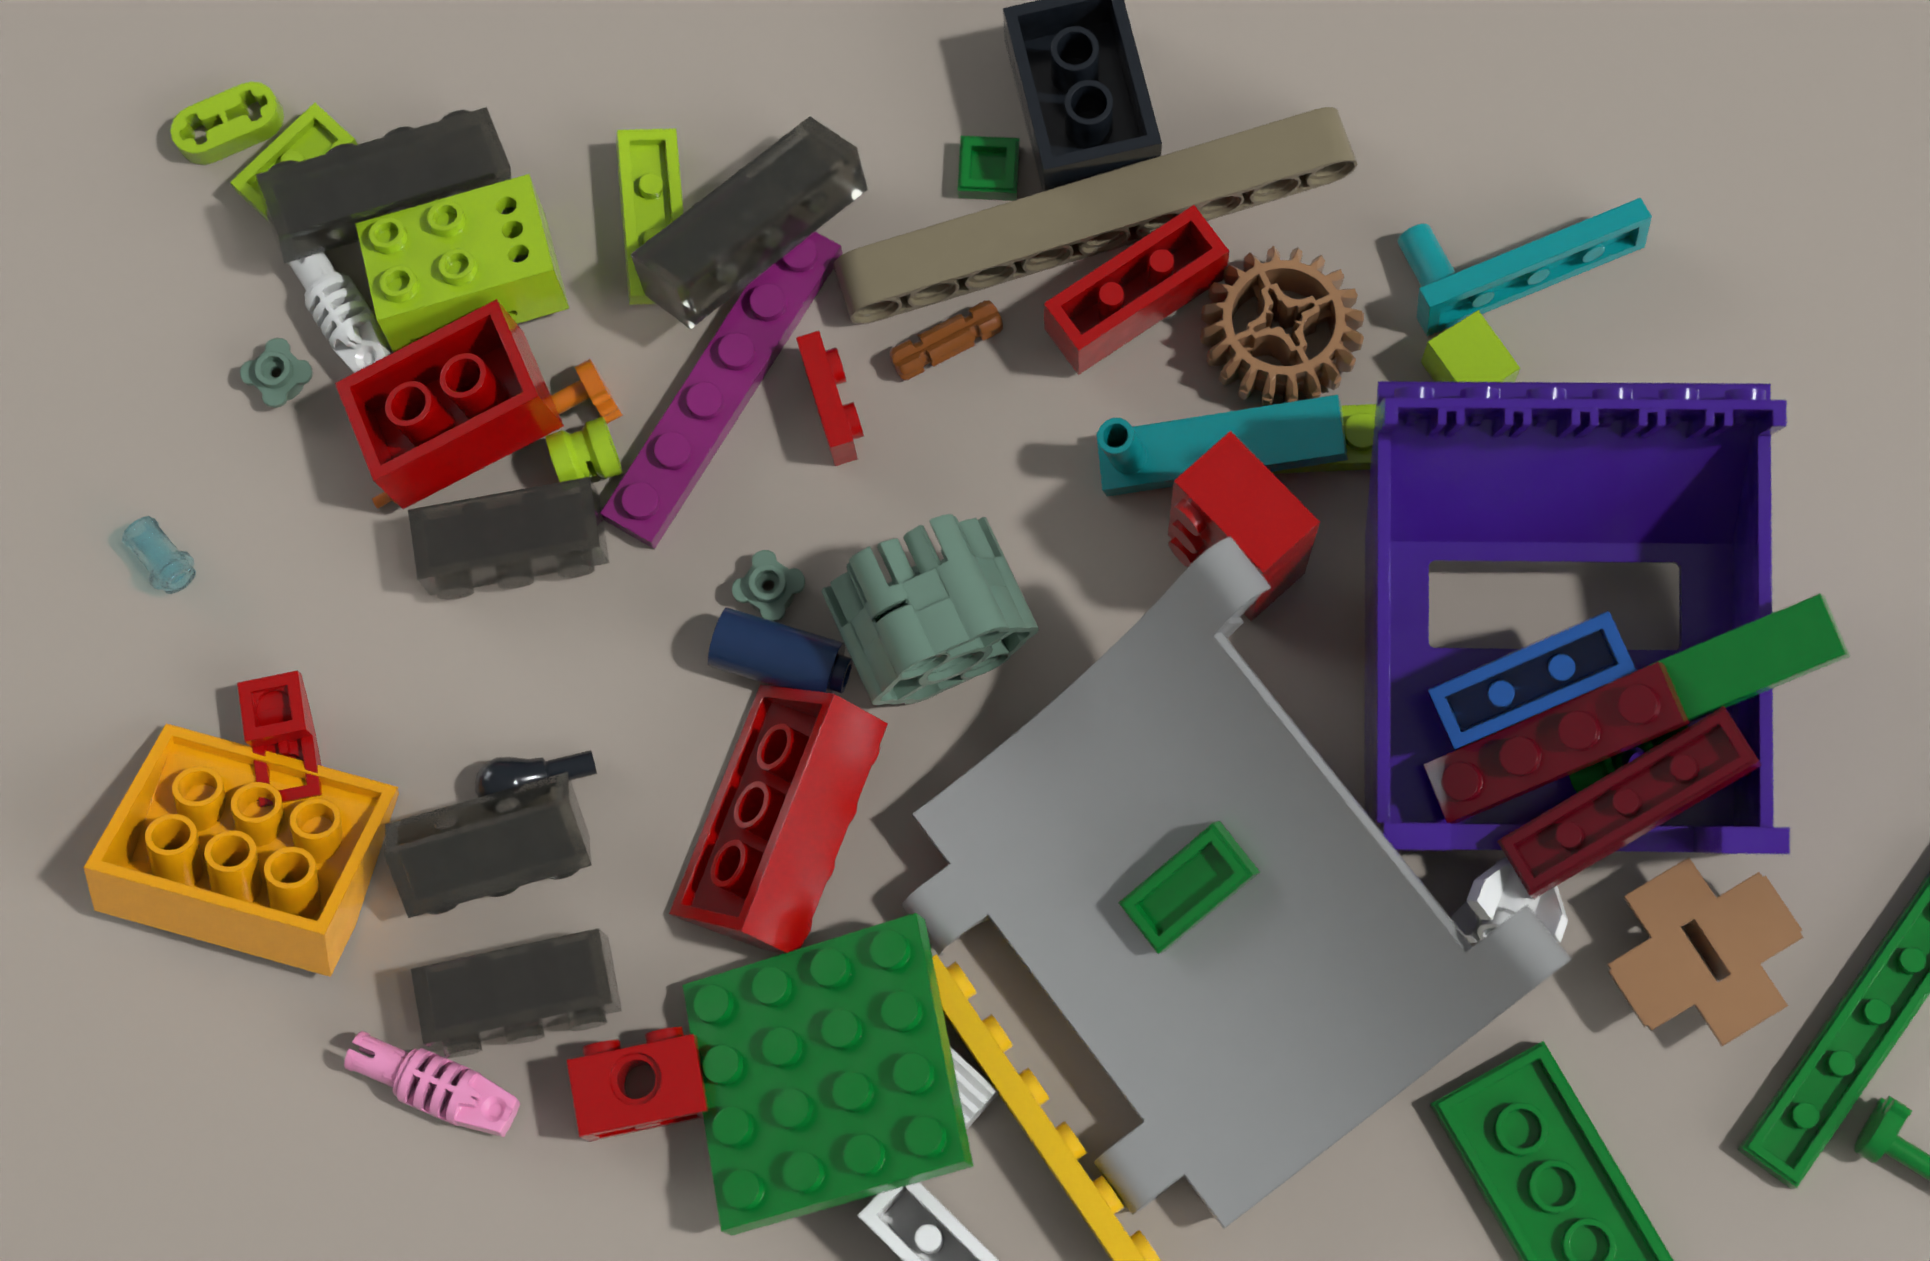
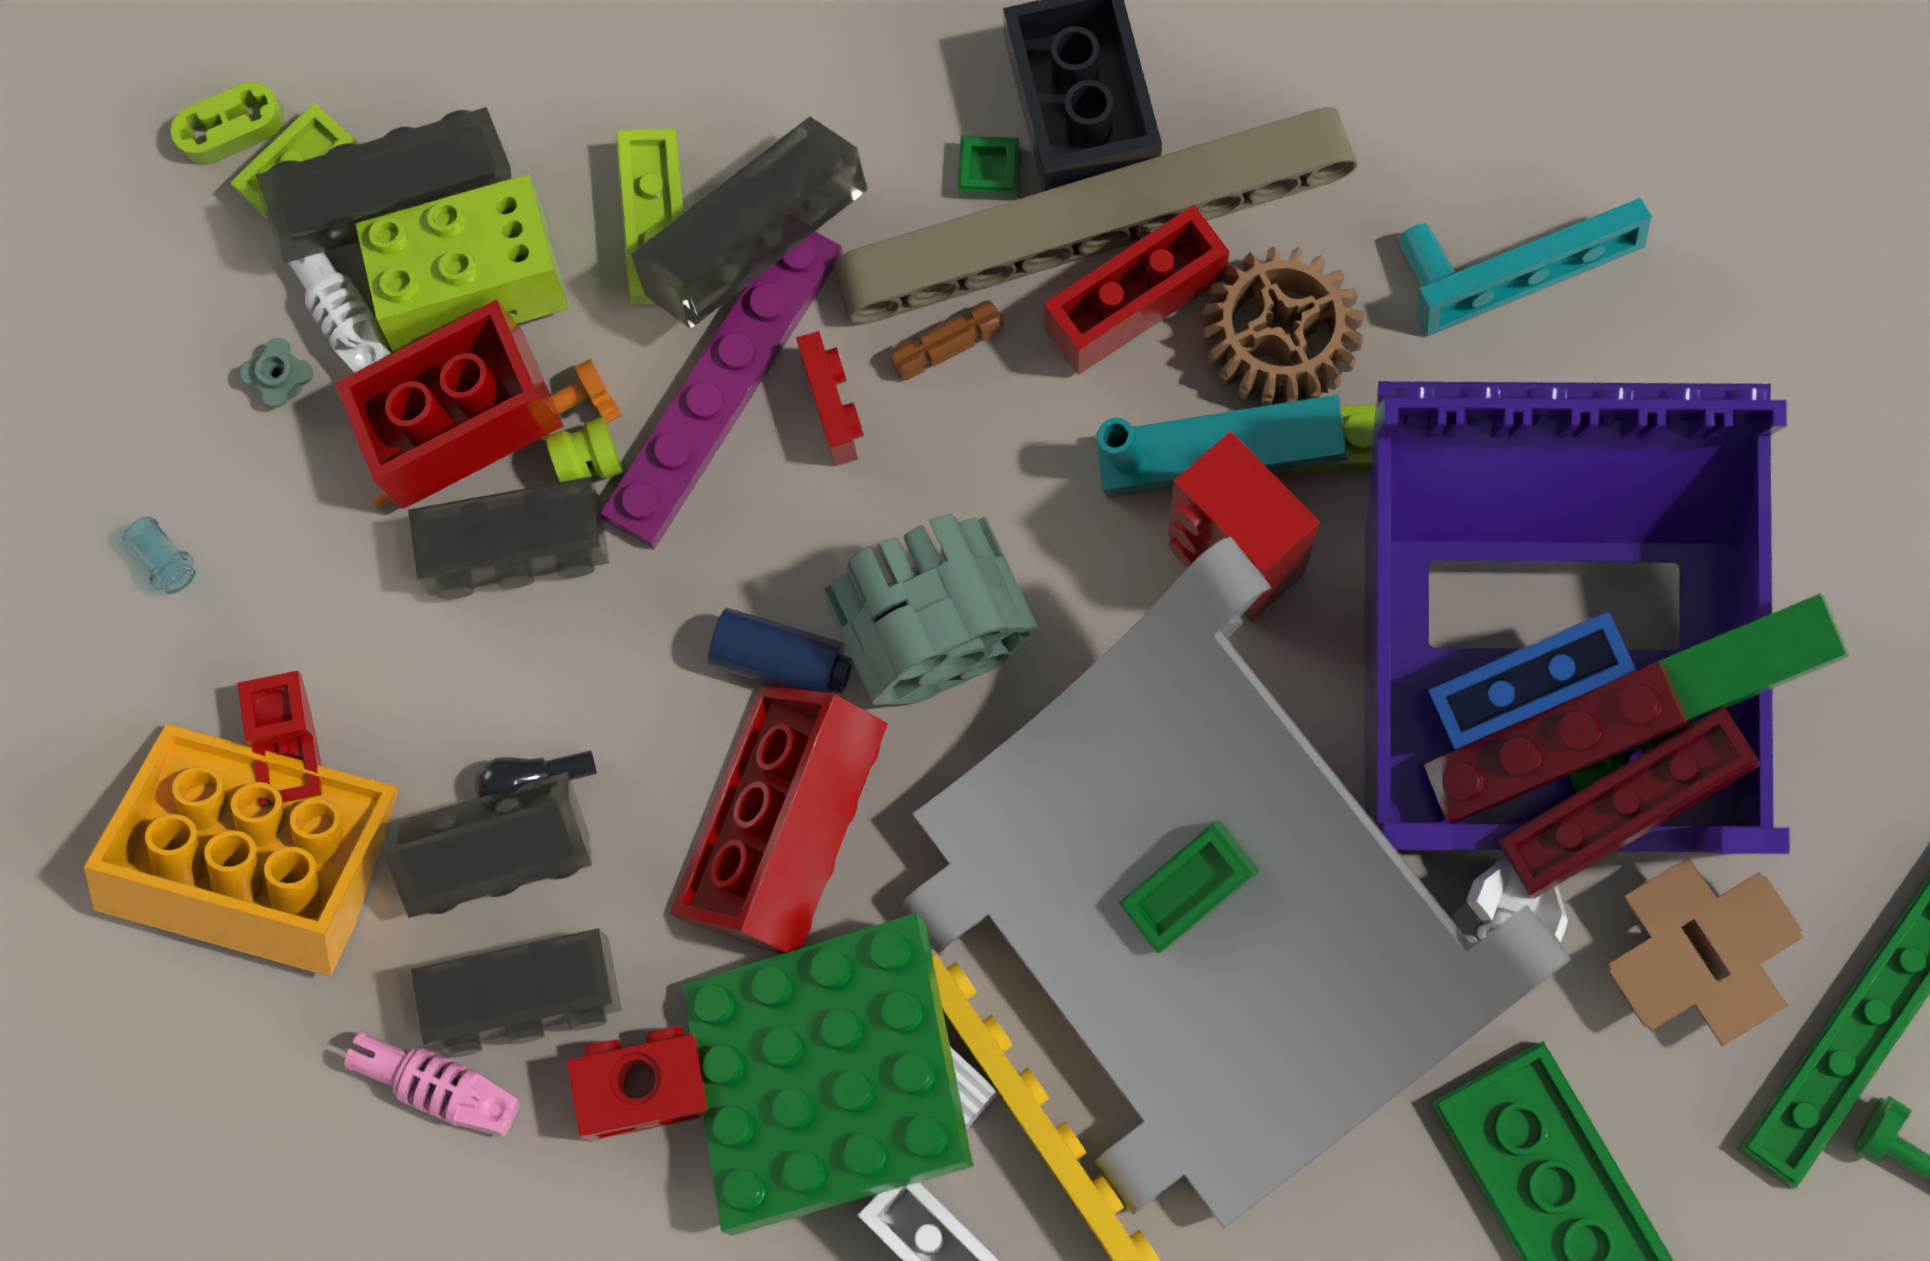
sand green plate [732,550,805,622] -> none
lime brick [1421,310,1521,382] -> none

